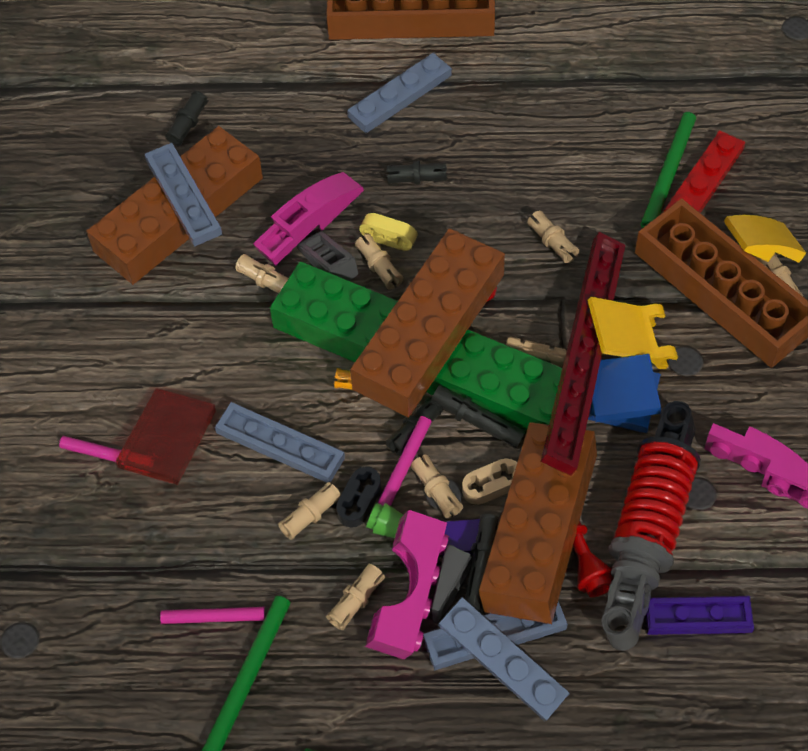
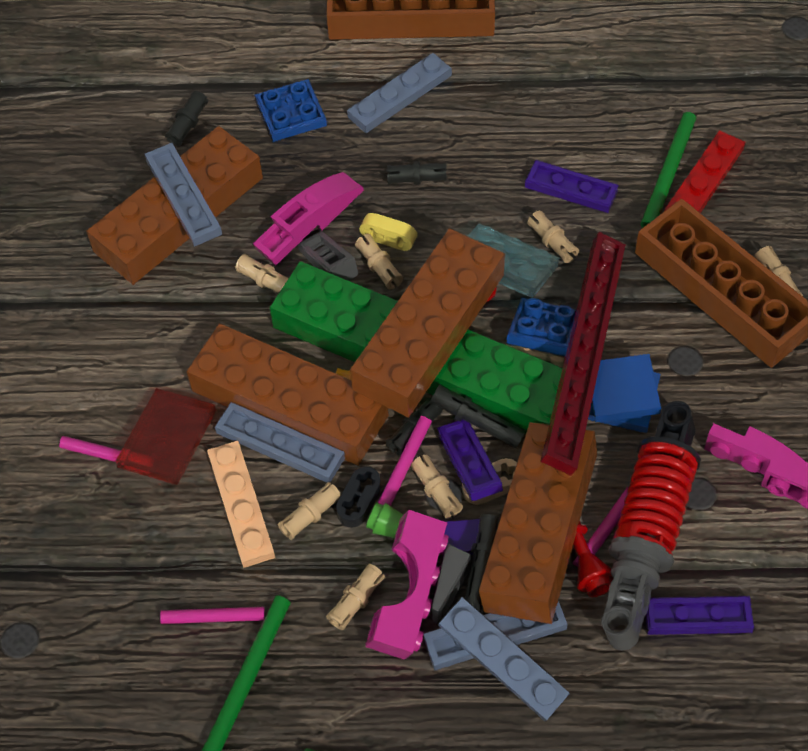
yellow flag [587,297,678,369] -> none
yellow slope [723,215,806,263] -> none
none -> dark orange brick [186,323,389,466]
none -> light nougat plate [207,441,275,568]
none -> blue tile [255,79,327,142]
none -> dark purple tile [437,419,503,501]
none -> clear light blue plate [468,224,560,298]
none -> blue tile [506,298,576,357]
none -> dark purple tile [525,160,619,213]
none -> dark pink bar [573,486,629,567]

